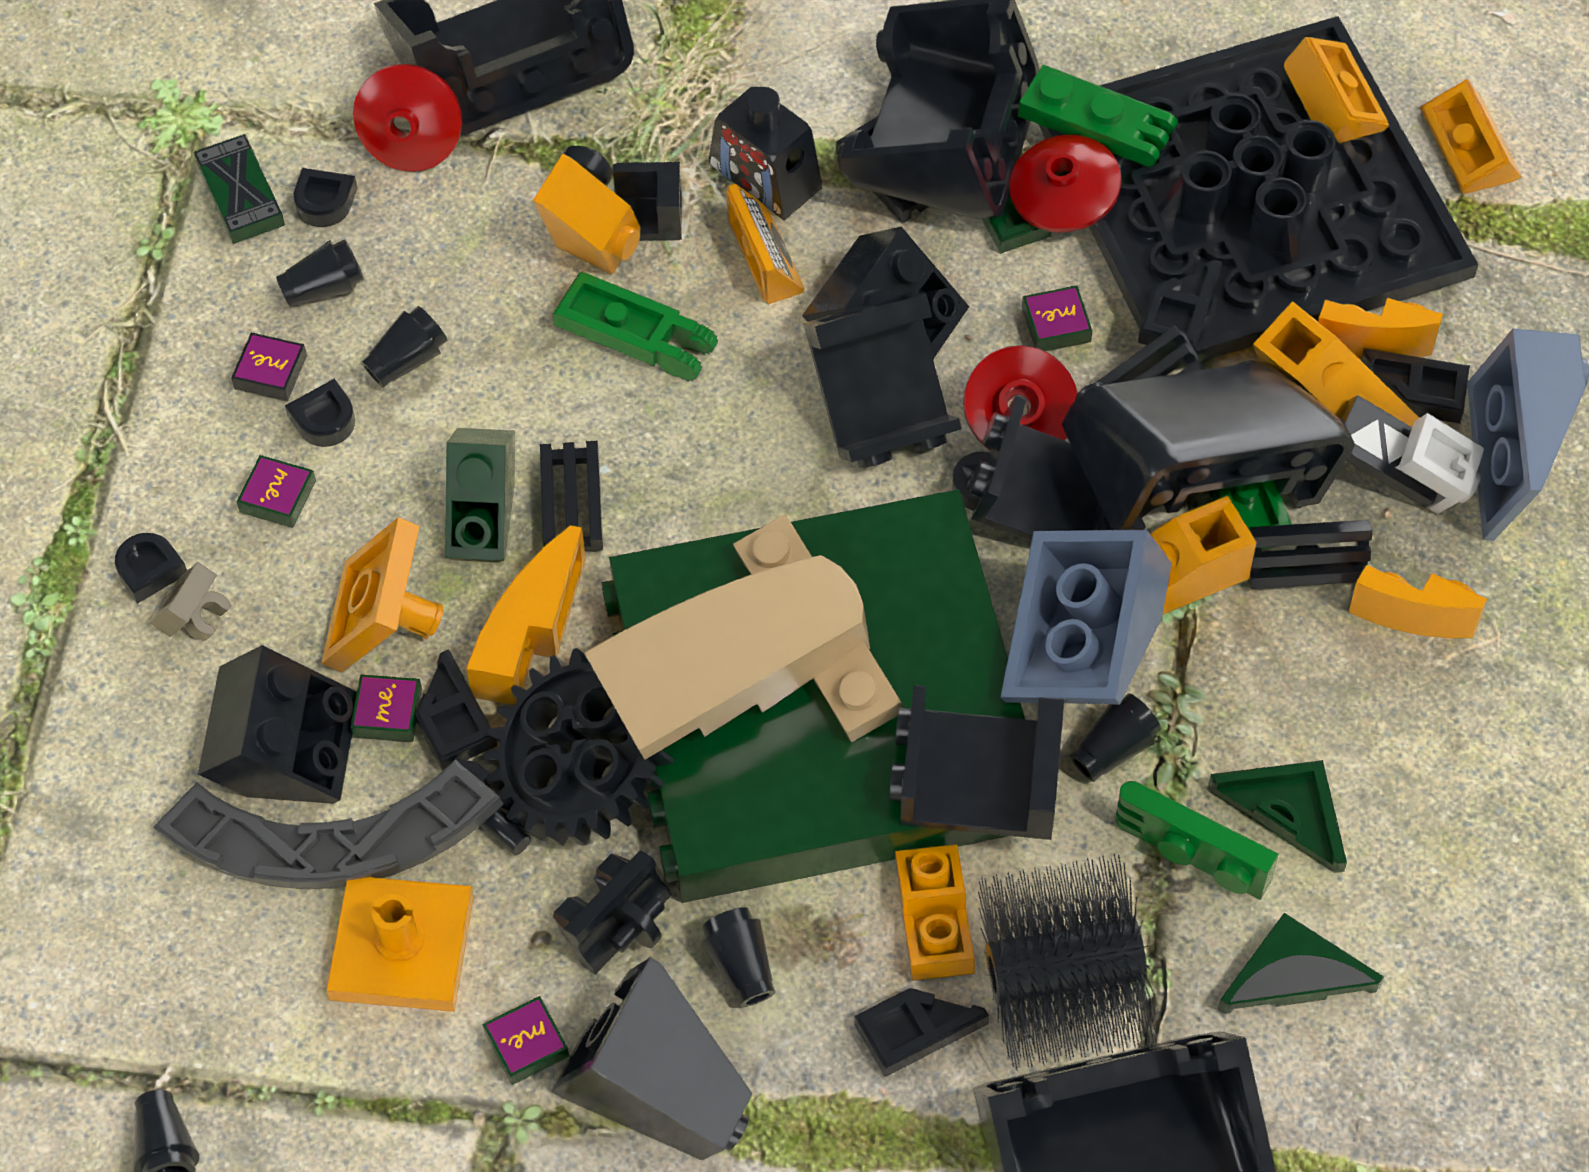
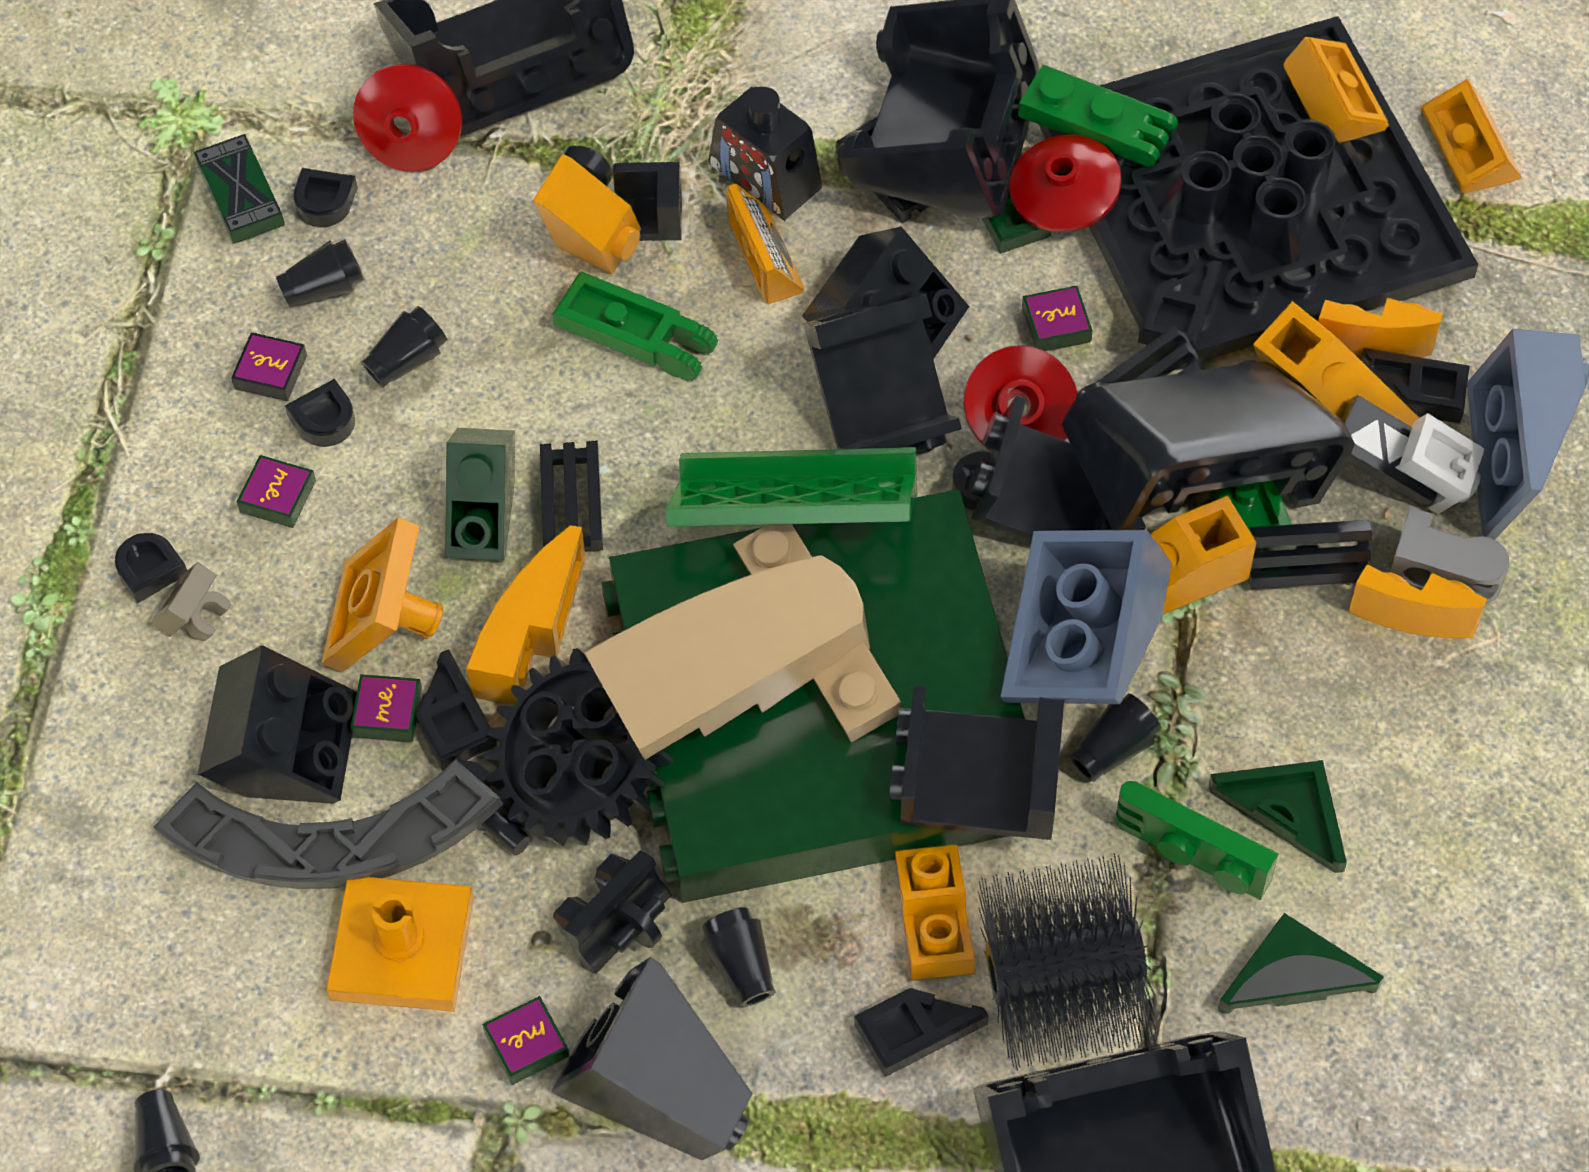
none -> green fence [666,447,918,527]
none -> light grey leg [1391,507,1509,604]

